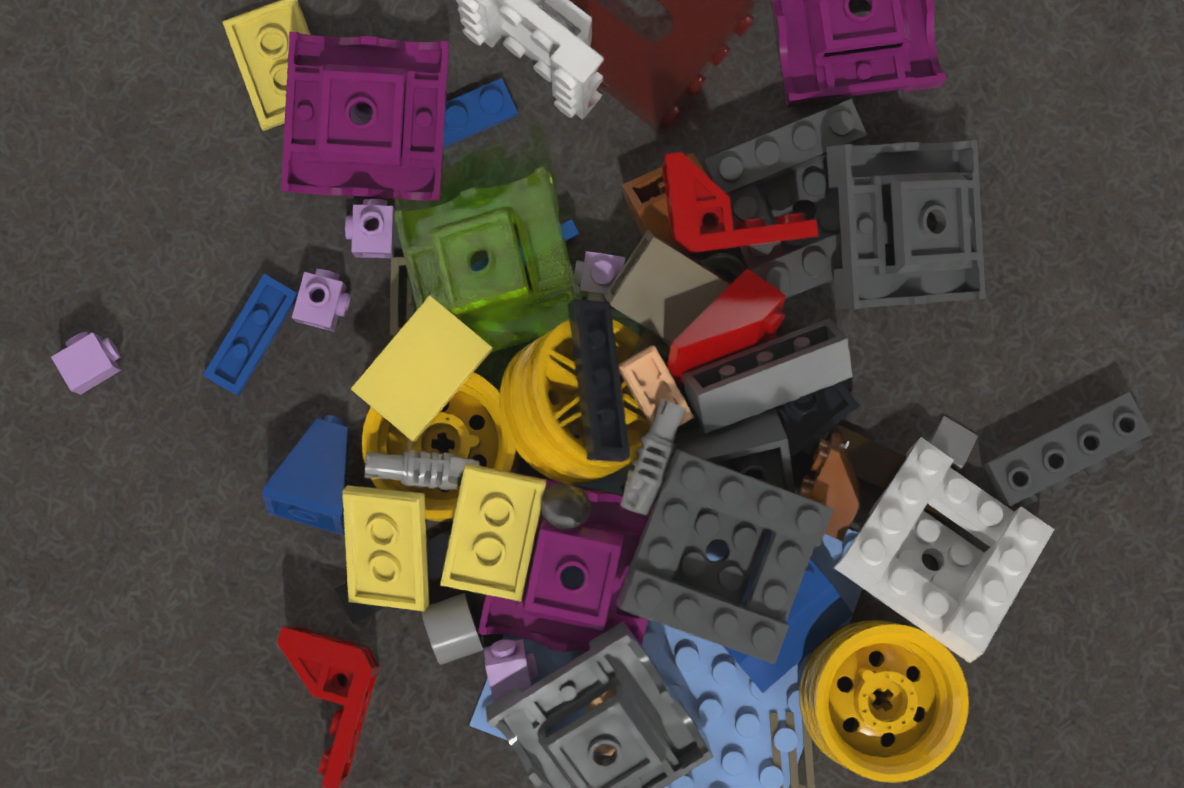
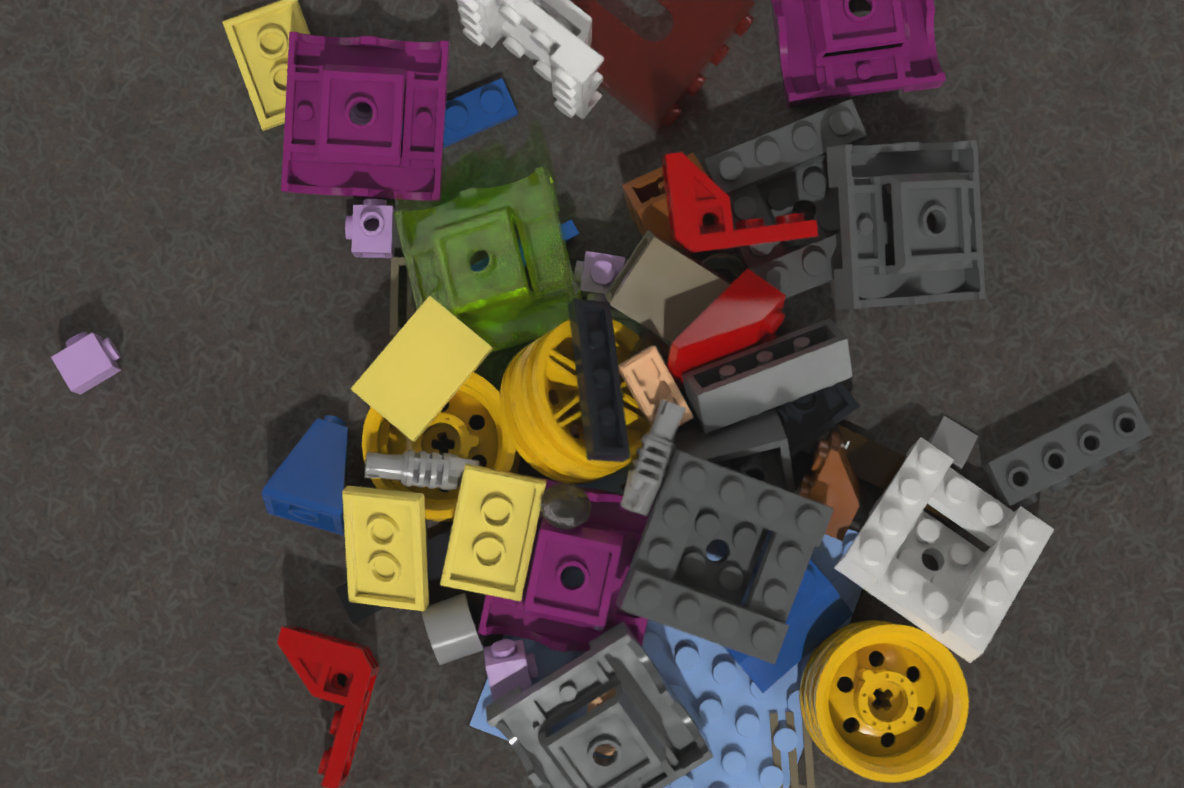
blue plate [203,274,298,396] -> none
lavender brick [292,269,351,332] -> none

